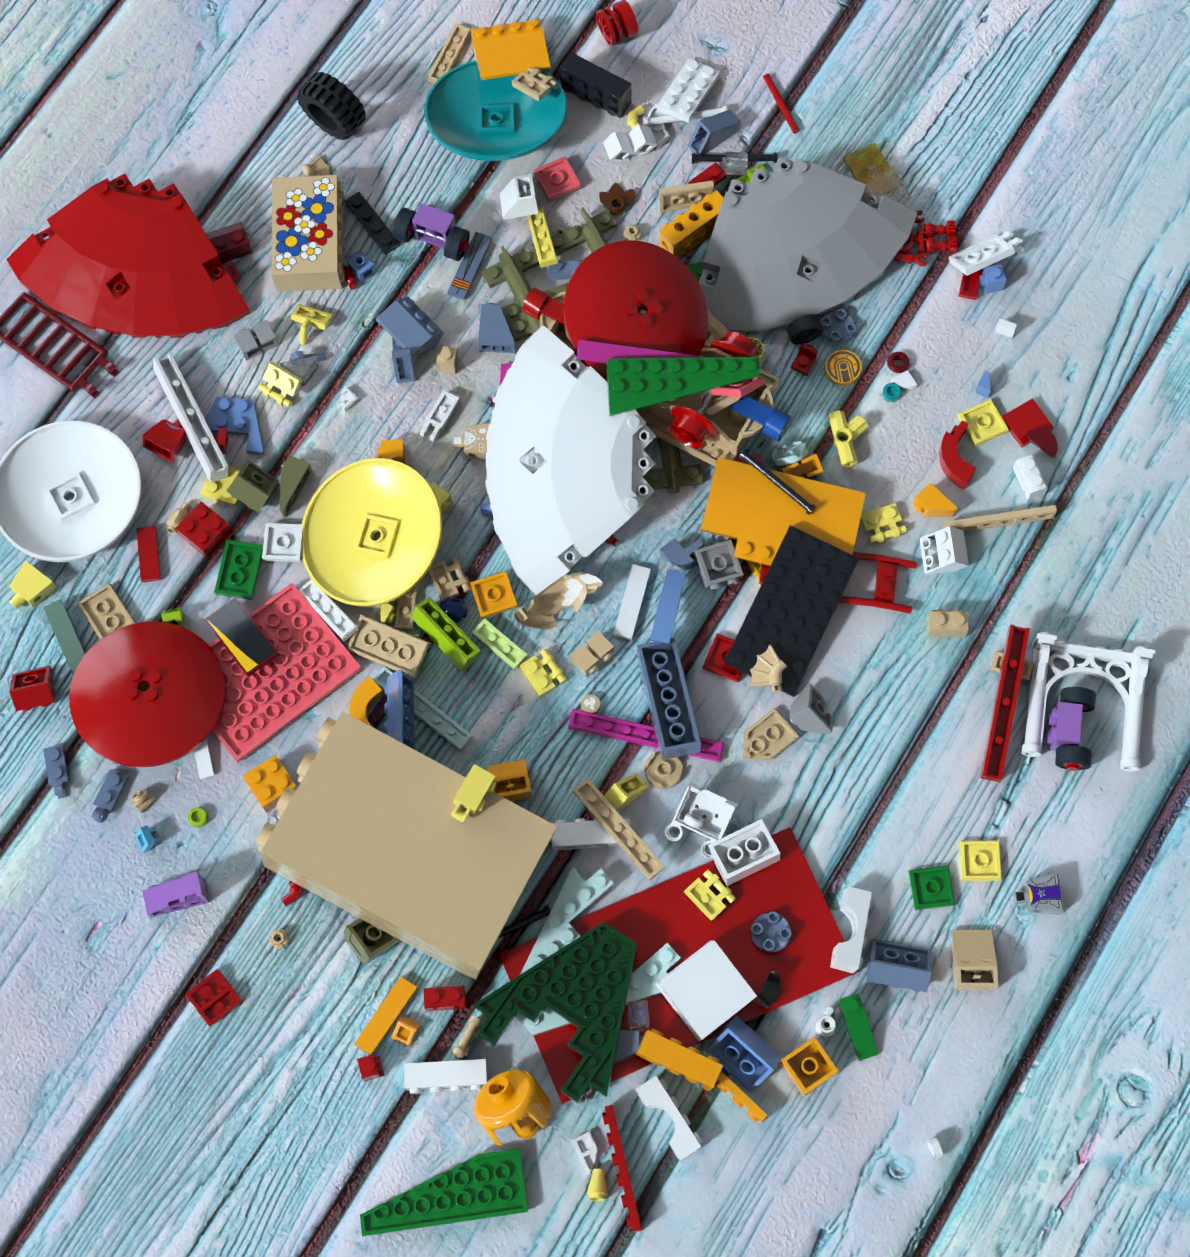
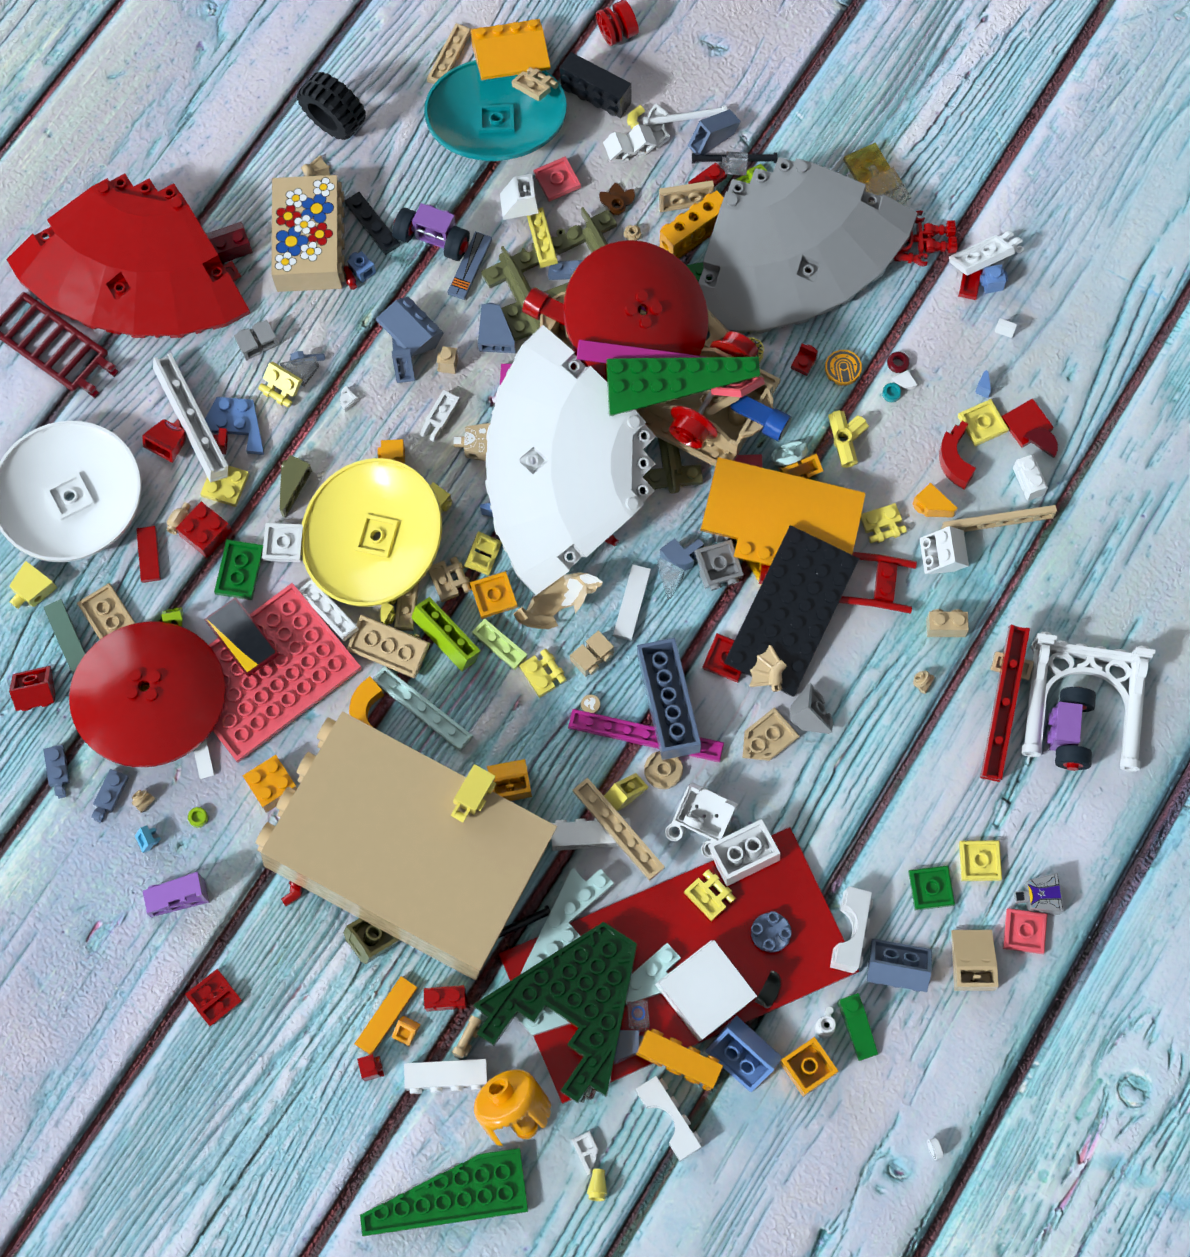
olive slope [227,459,279,512] -> none
tan plate [269,929,289,949] -> none
light yellow plate [291,304,333,345] -> none
medium blue slope [384,670,415,750] -> none
clear blue head [440,596,468,623] -> none
red plate [602,1105,642,1233] -> none
medium blue slope [650,569,686,645] -> none
white plate [657,59,720,123] -> none
light orange plate [716,1072,768,1123] -> none
black bar [739,449,816,515] -> none
red bar [763,73,799,134] -> none
black tyre [786,314,824,345] -> none
sand blue dish [821,309,857,343] -> none
none -> light yellow piece [463,531,502,576]
none -> tan plate [913,670,935,694]
none -> coral tile [1003,908,1047,954]

